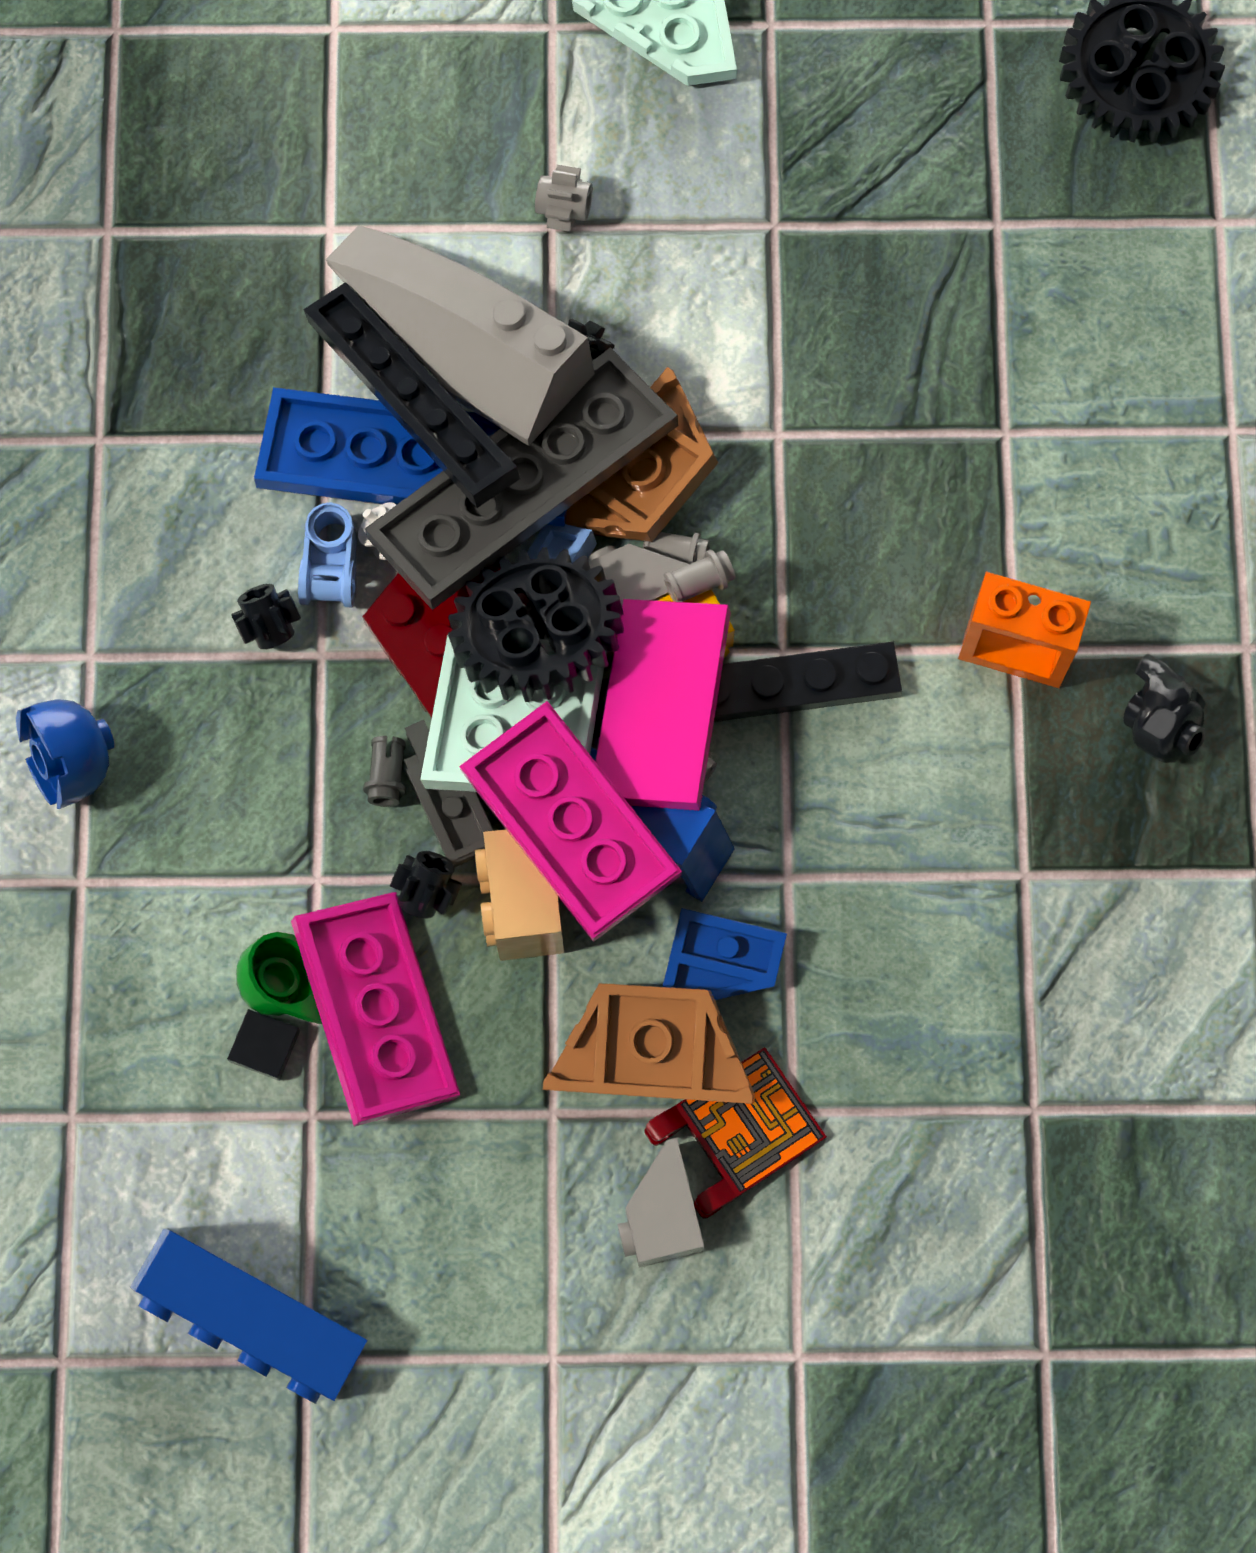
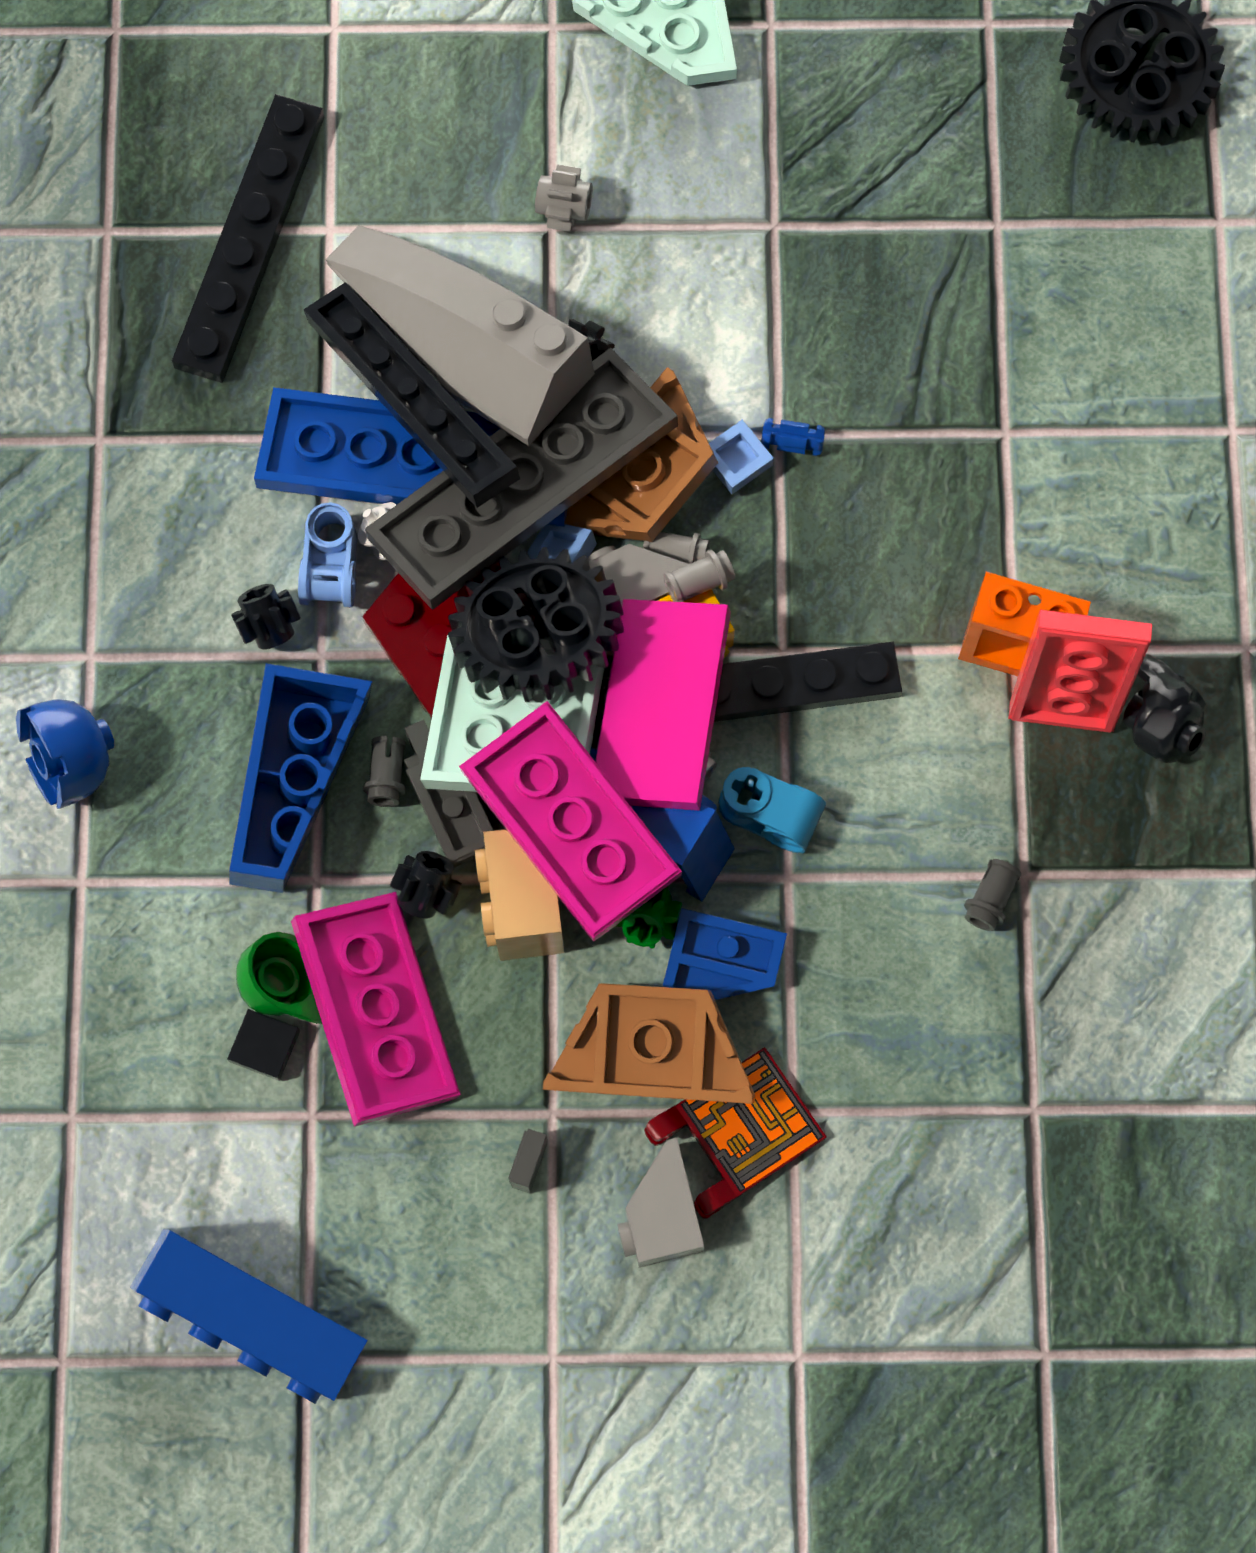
none -> black plate [172,94,325,383]
none -> blue wedge [229,663,372,893]
none -> dark grey tile [508,1129,548,1194]
none -> green gear [616,886,682,949]
none -> light blue plate [709,419,774,494]
none -> dark azure piece [718,767,826,853]
none -> blue piece [761,418,825,456]
none -> dark grey pin [964,859,1021,931]
none -> coral tile [1008,610,1152,733]

